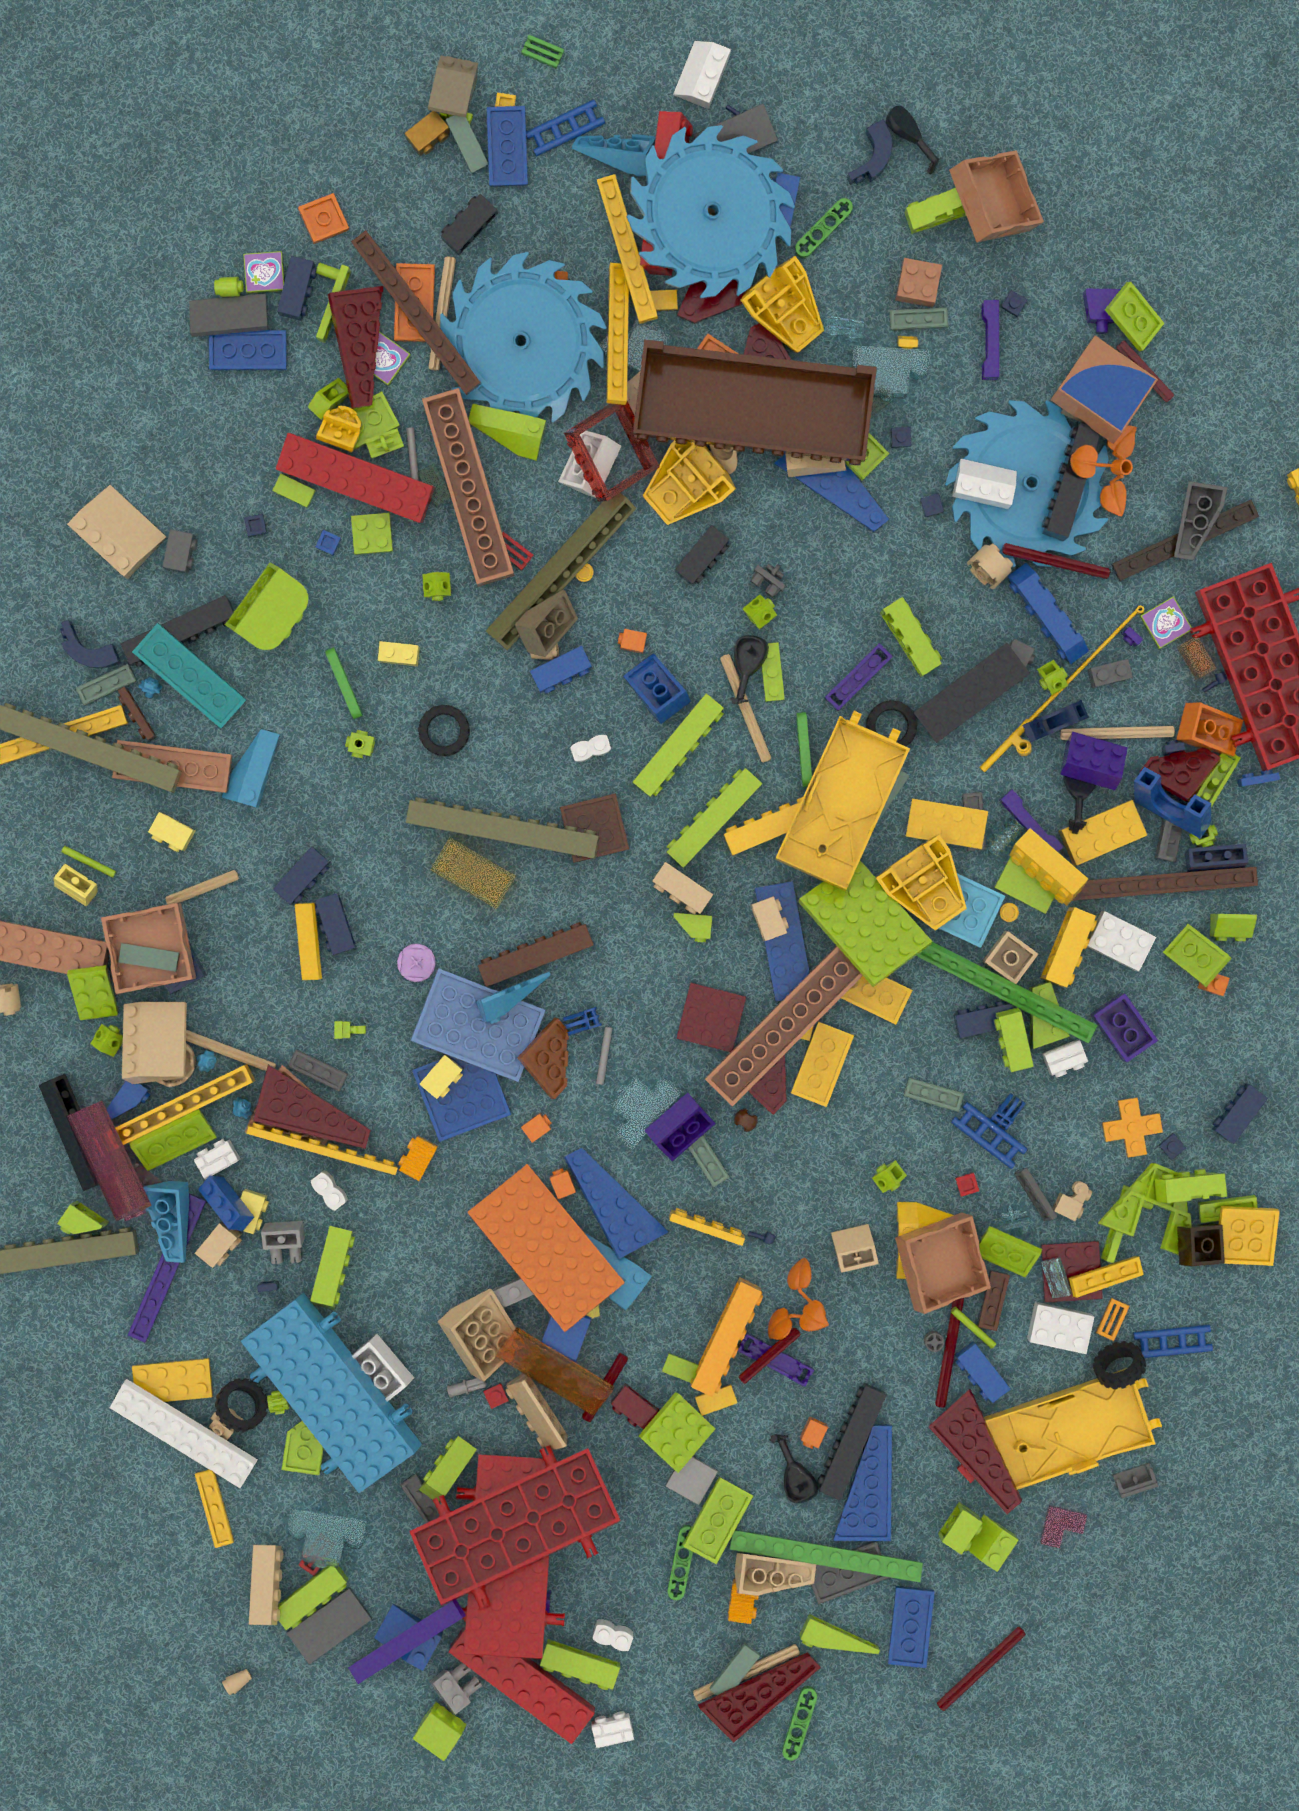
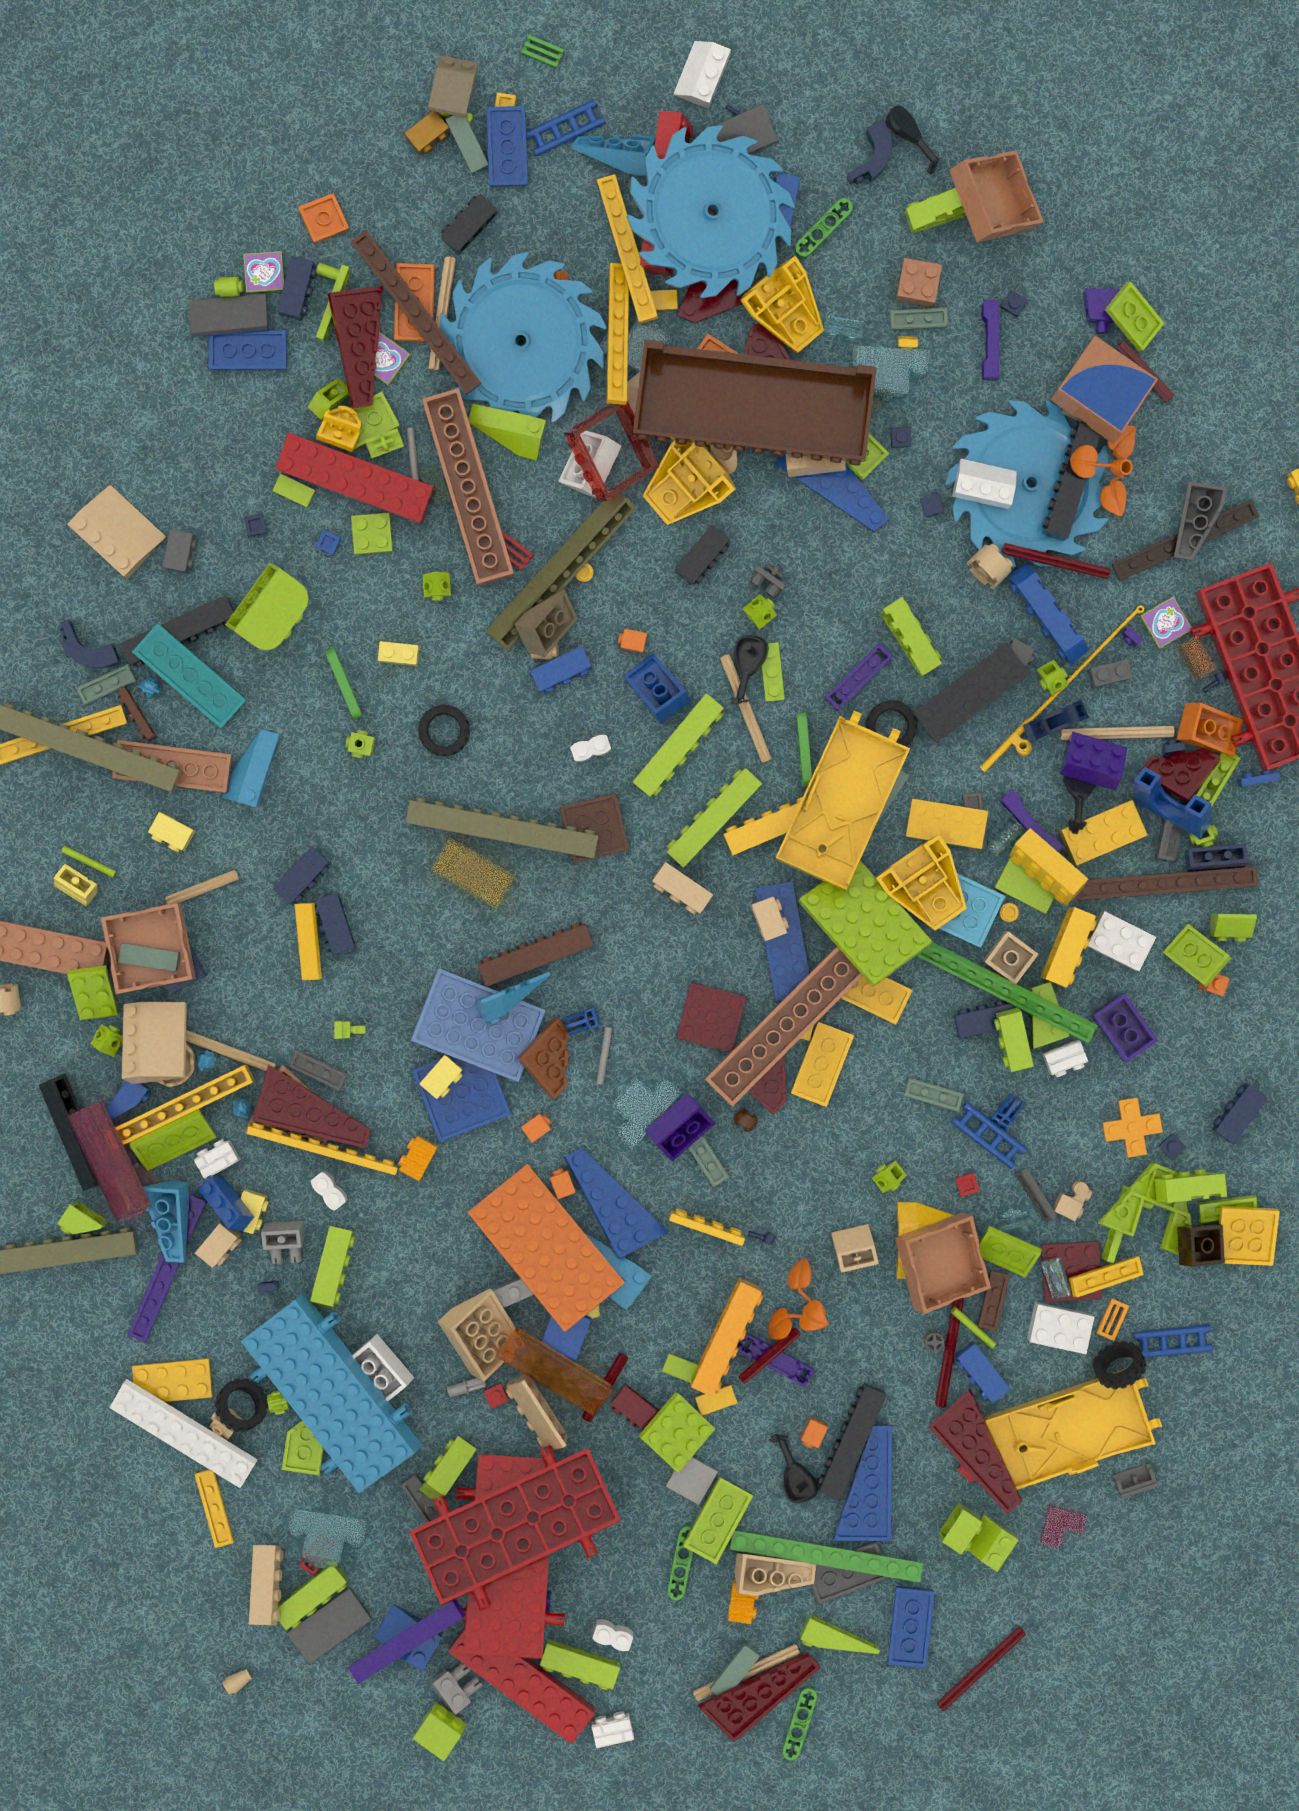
lavender tile [397,944,436,982] -> none
lime slope [673,913,712,942] -> none

